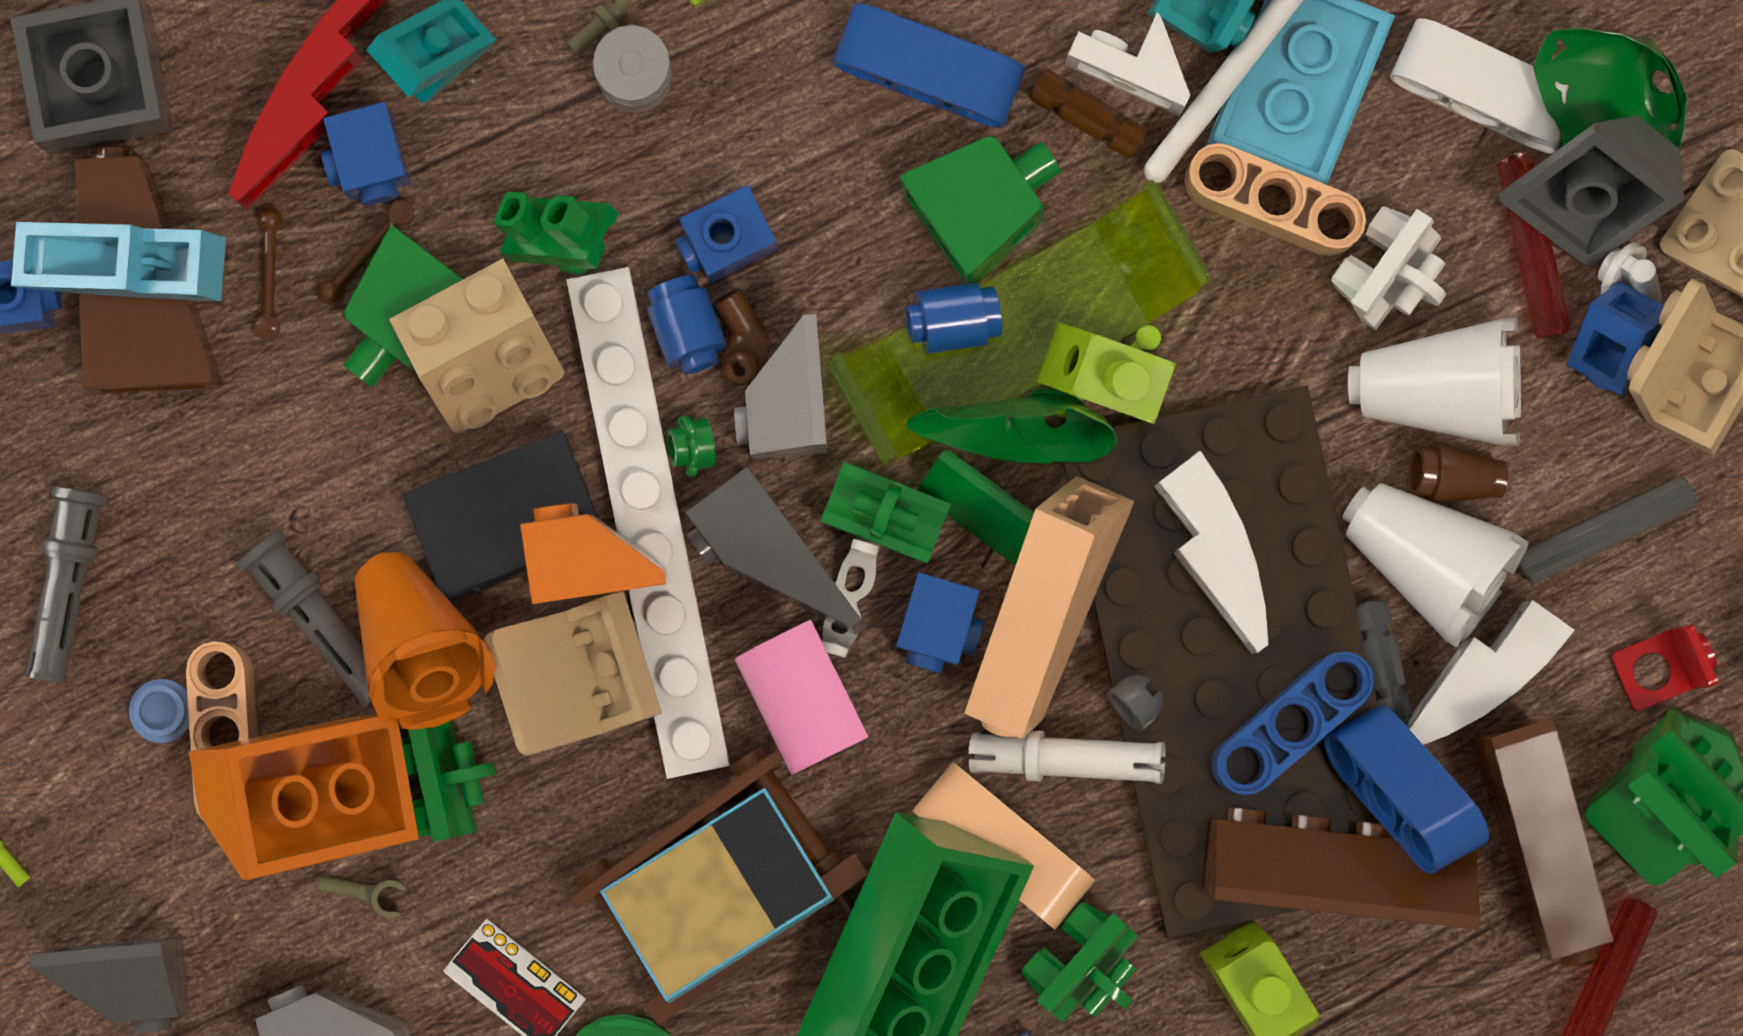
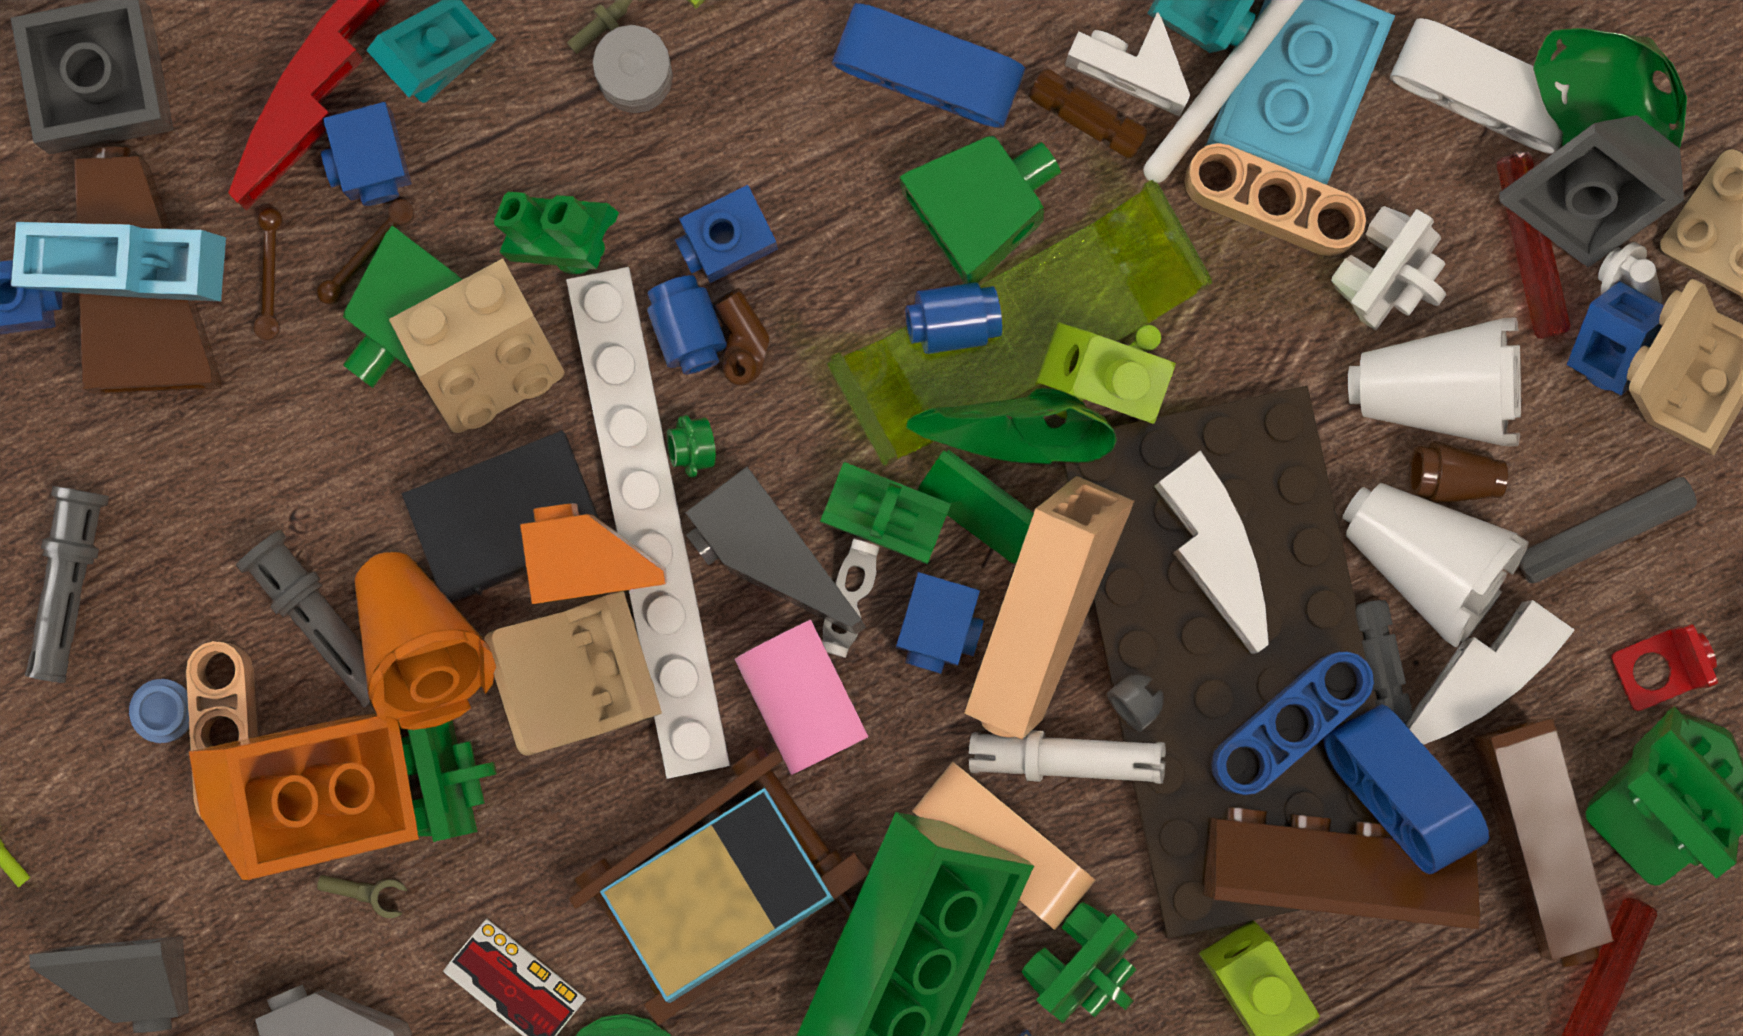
light grey slope [734,314,827,459] -> none

